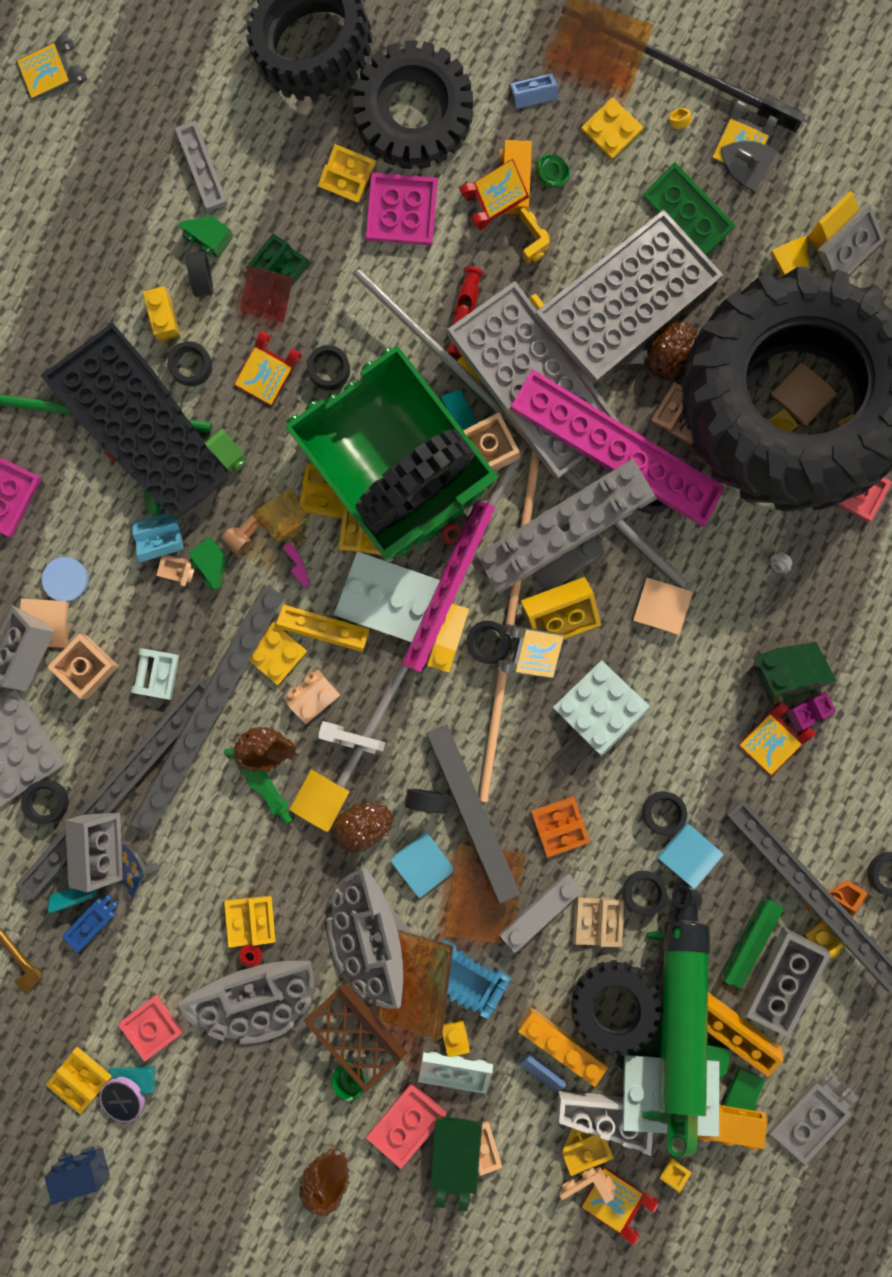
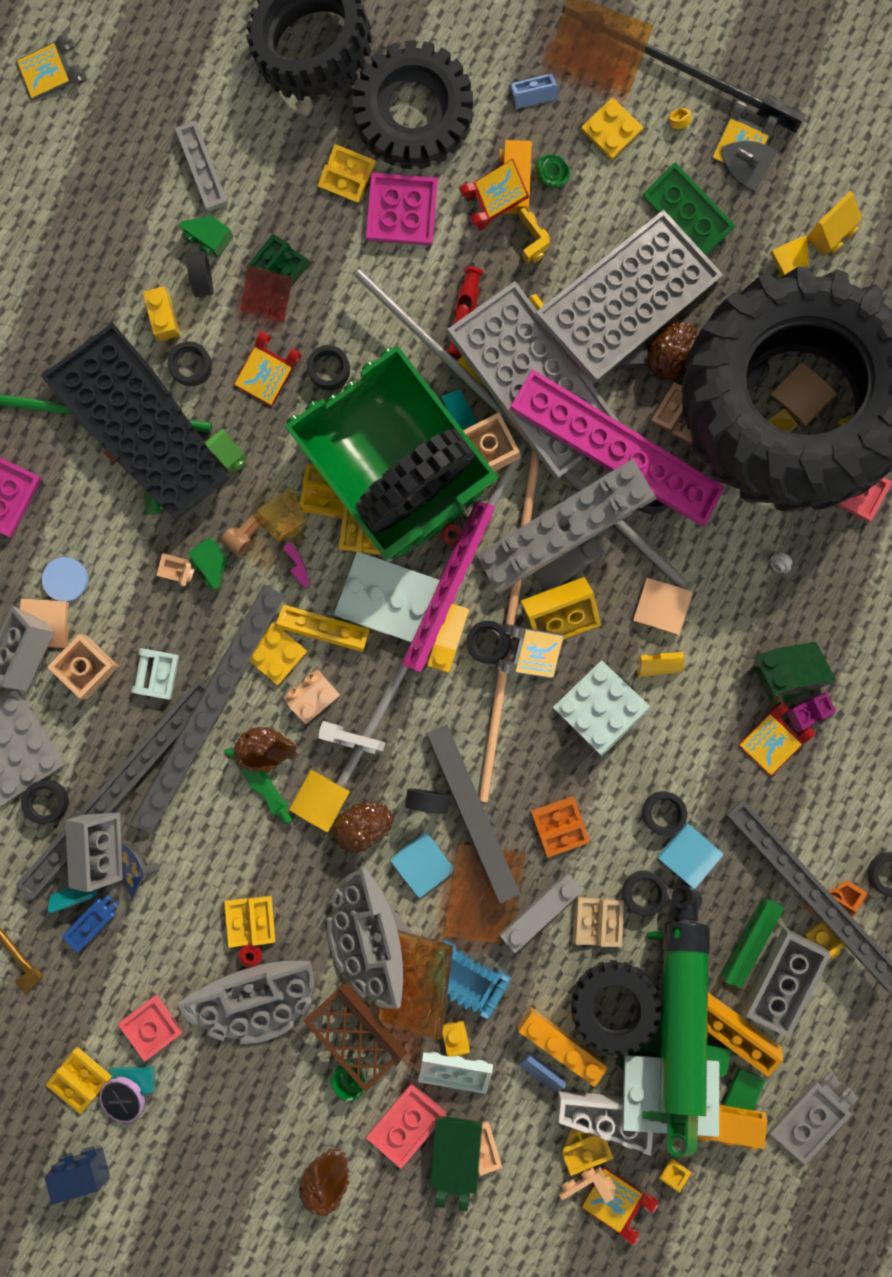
medium azure slope [132,512,183,562] -> none
light grey tile [817,204,884,275] -> none
none -> yellow slope [636,652,684,678]

